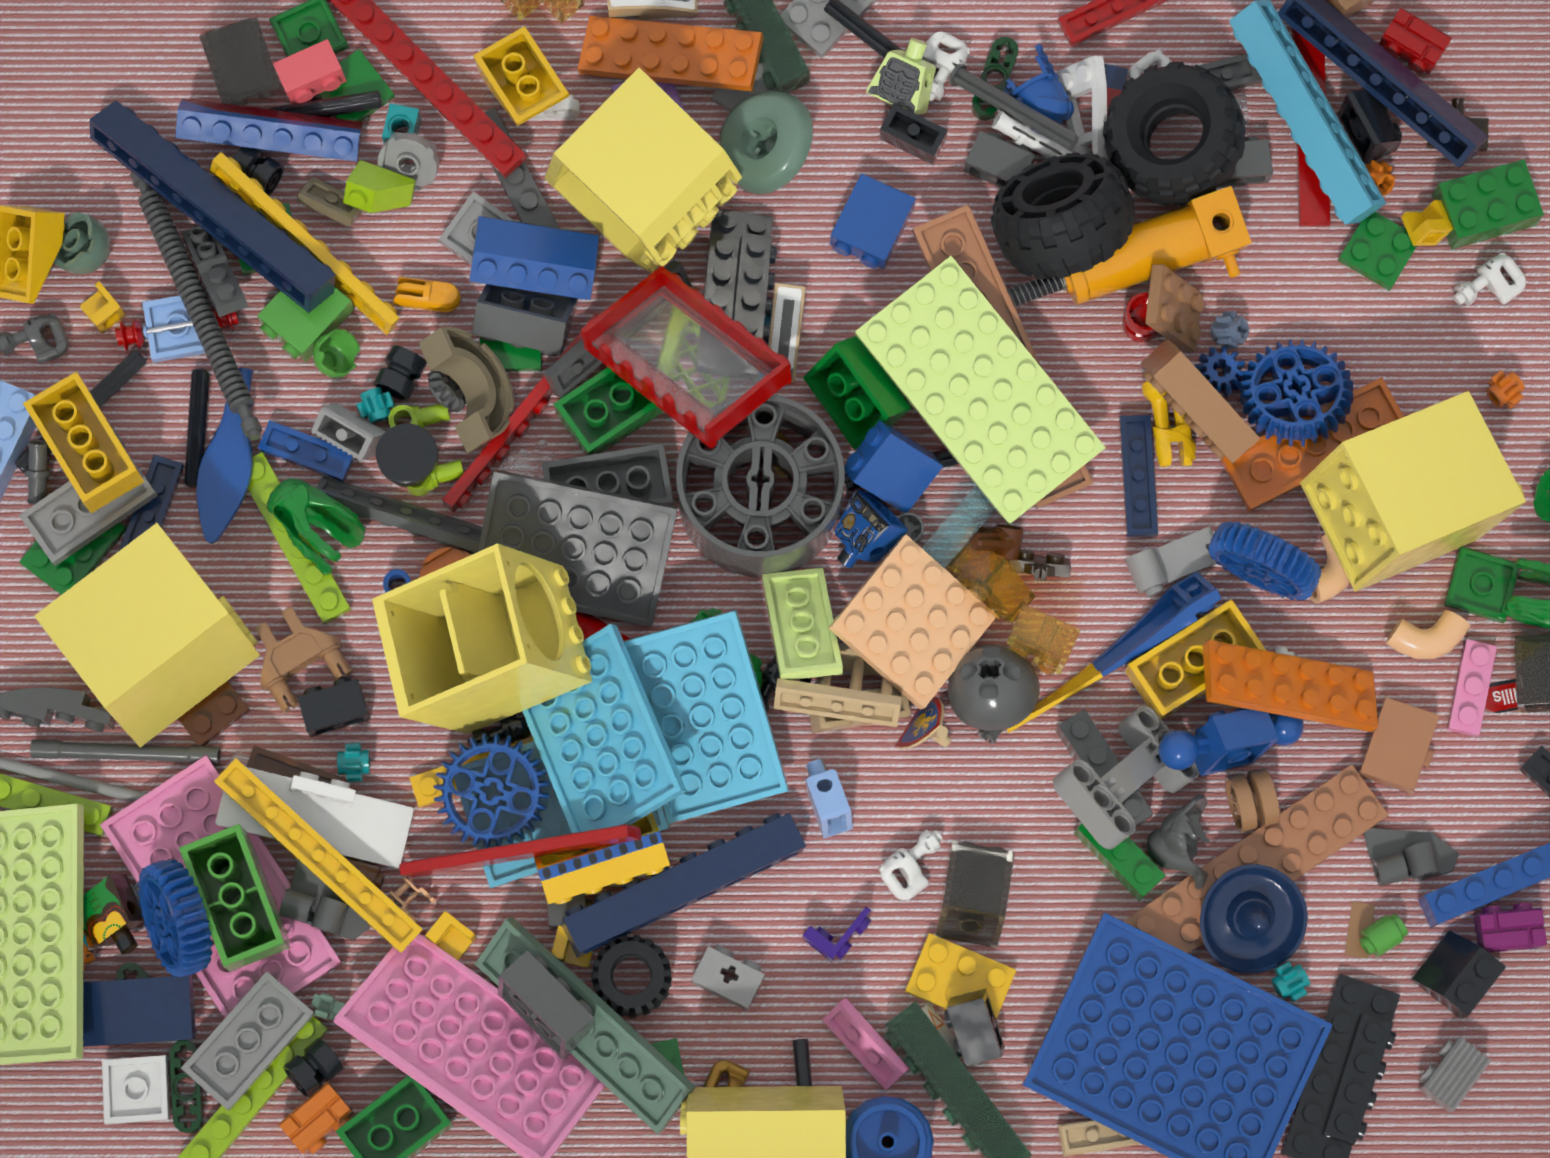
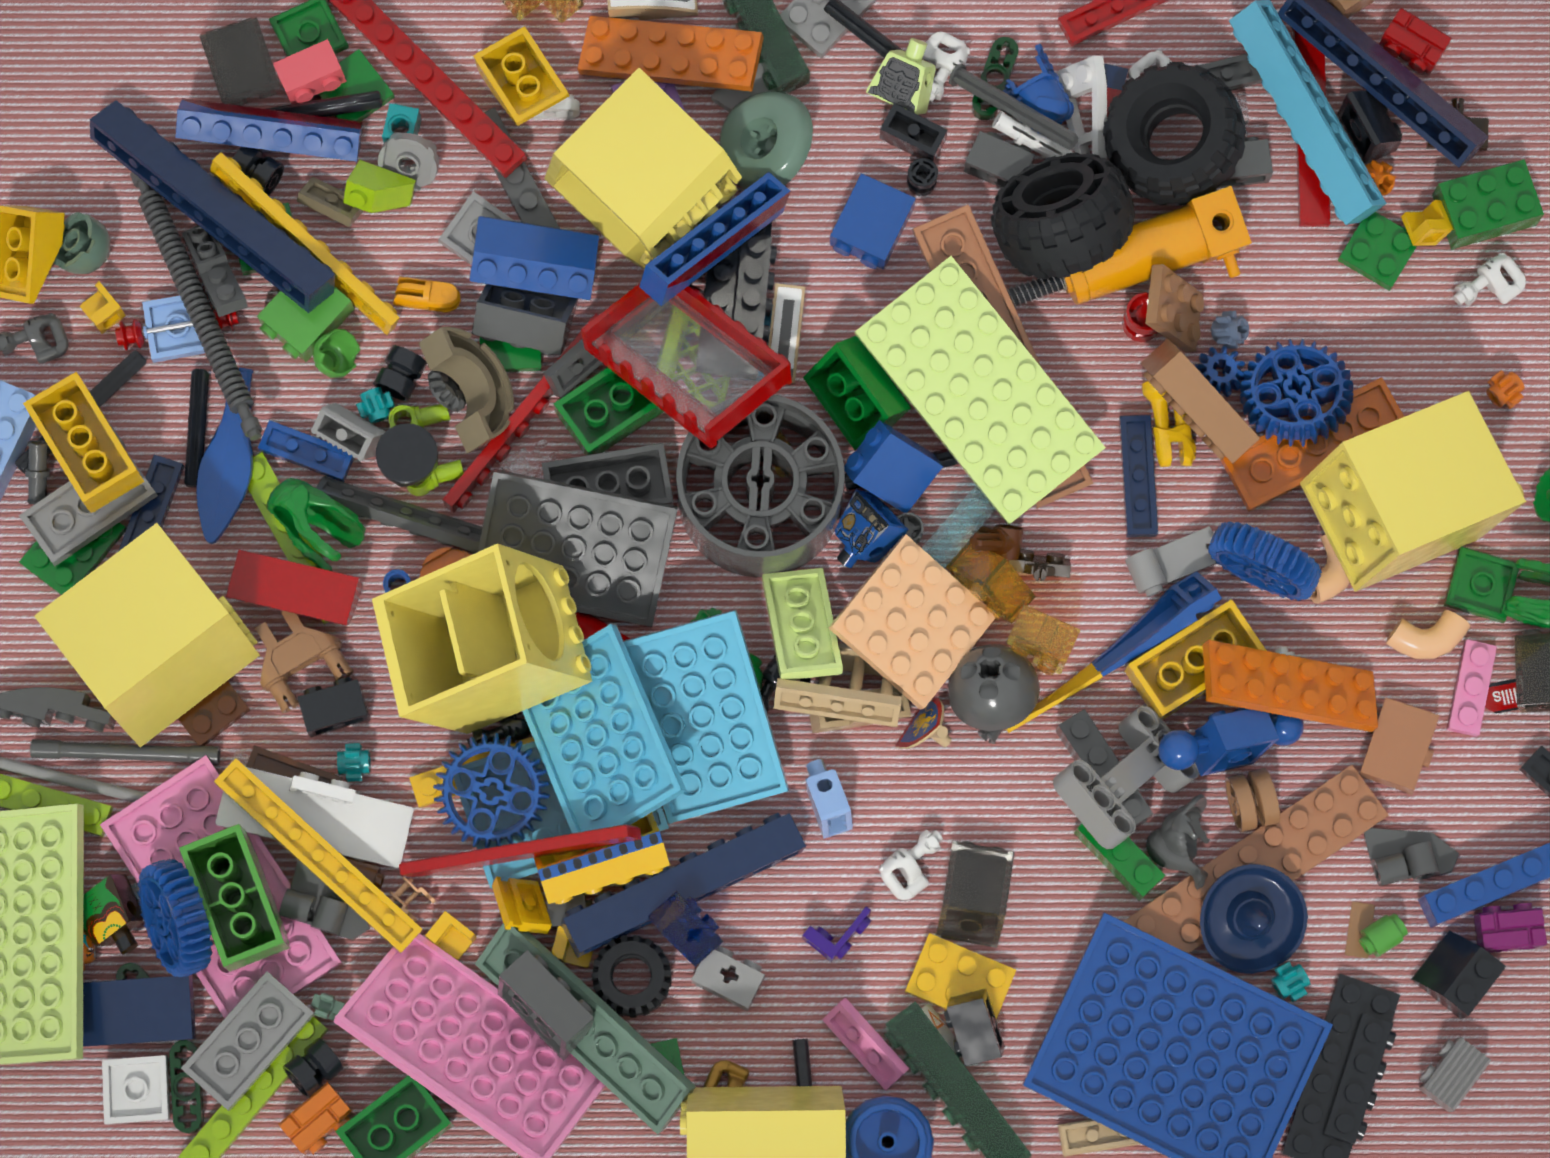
none -> red brick [226,550,363,626]
none -> yellow plate [492,877,552,934]
none -> blue brick [639,172,791,306]
none -> clear blue brick [648,891,724,967]
none -> black wheel [907,158,938,196]

